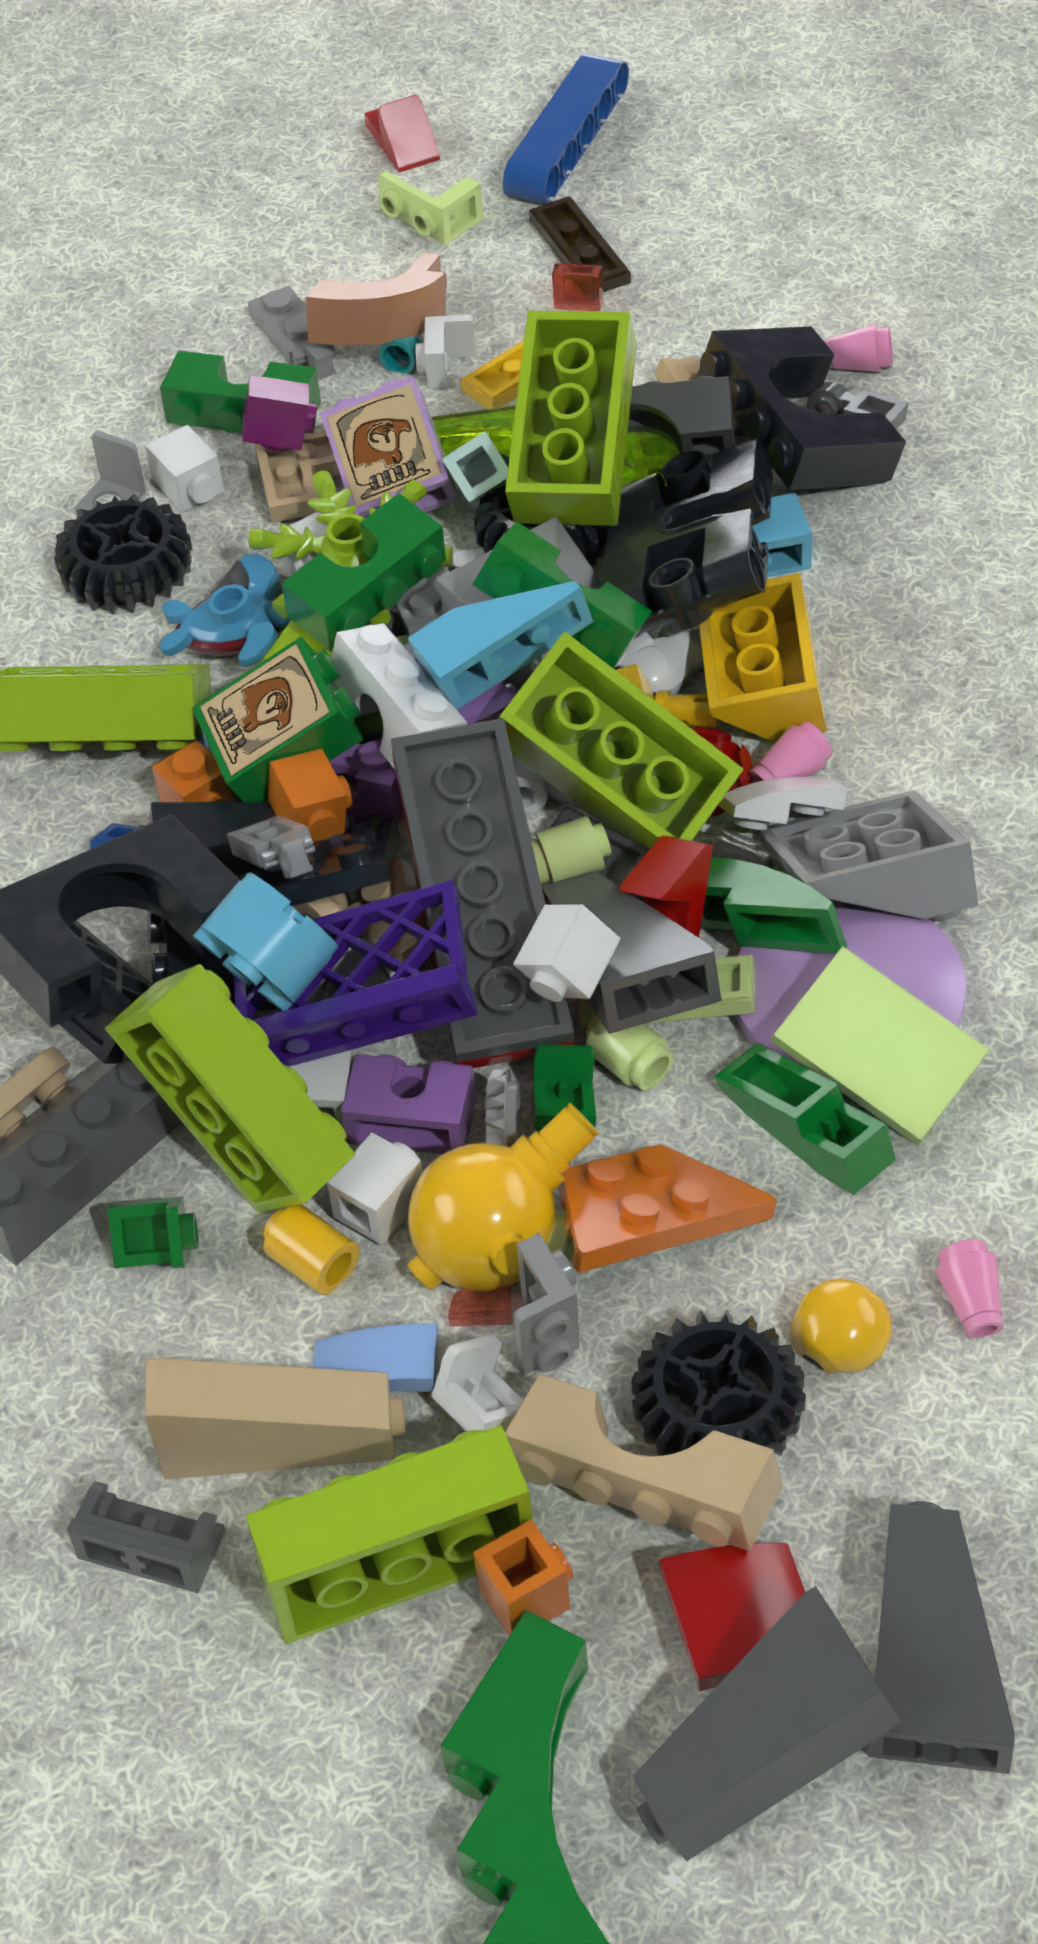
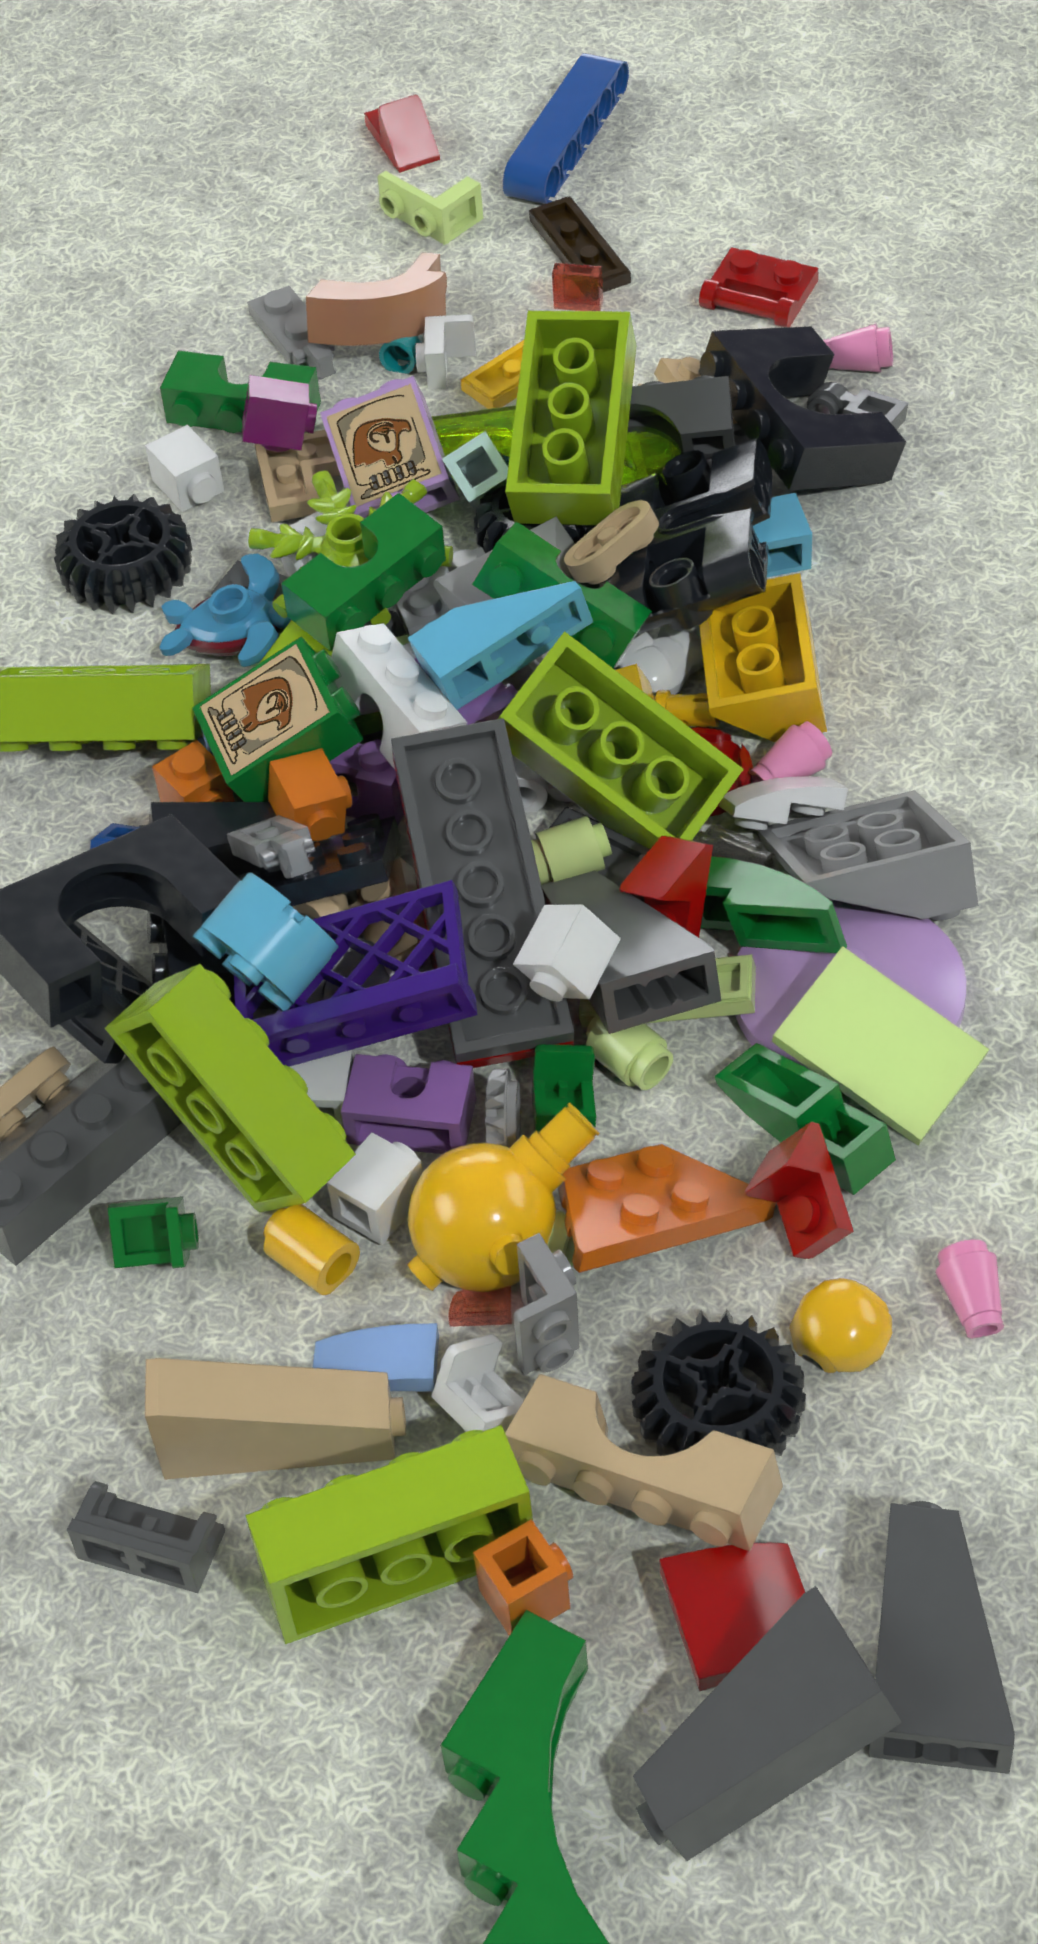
light grey bracket [75,430,146,513] -> none
none -> tan plate [564,500,659,584]
none -> red plate [699,247,819,327]
none -> red slope [745,1122,854,1259]

